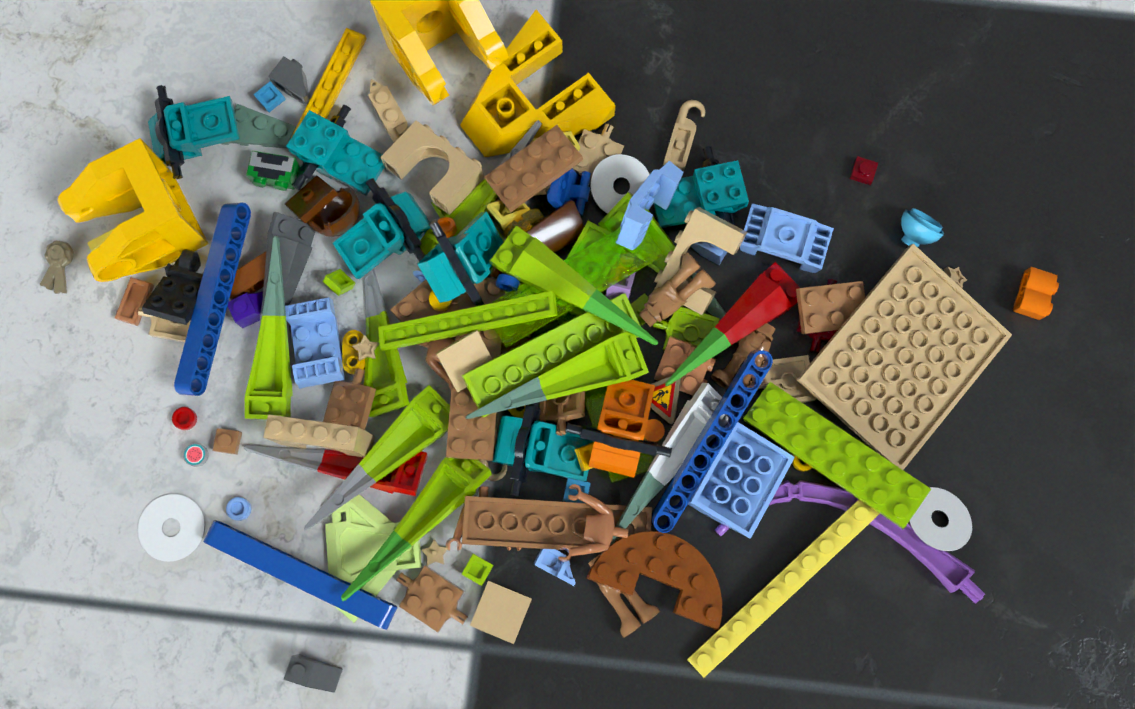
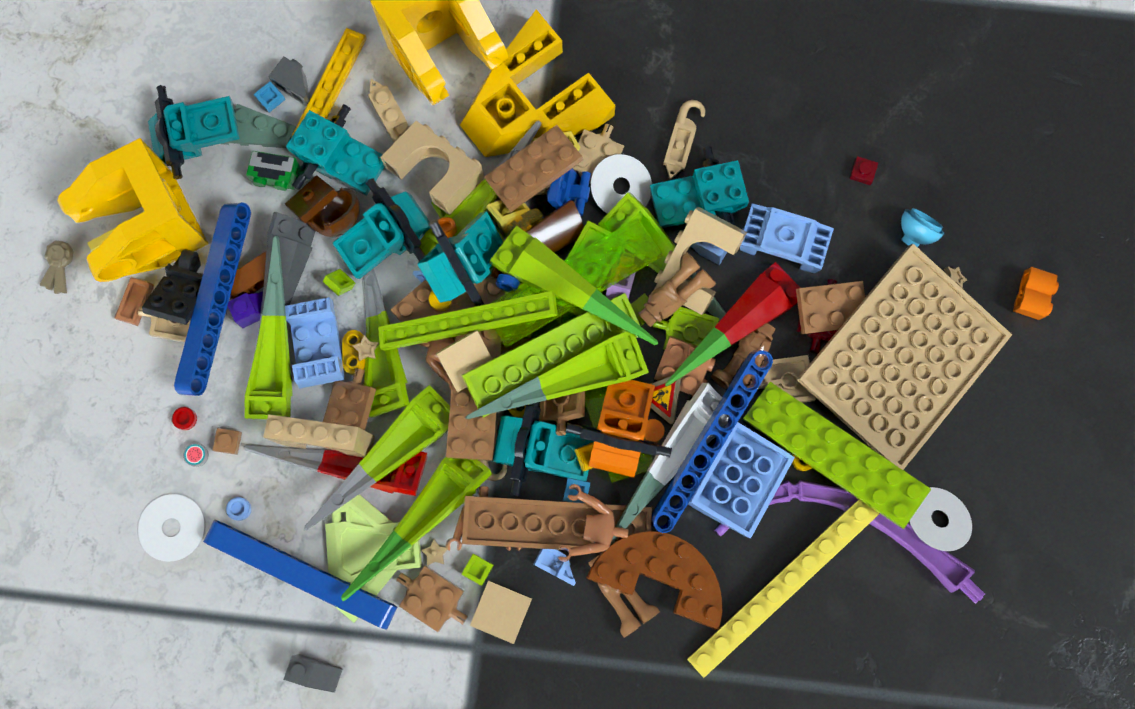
light blue plate [616,161,683,250] -> none

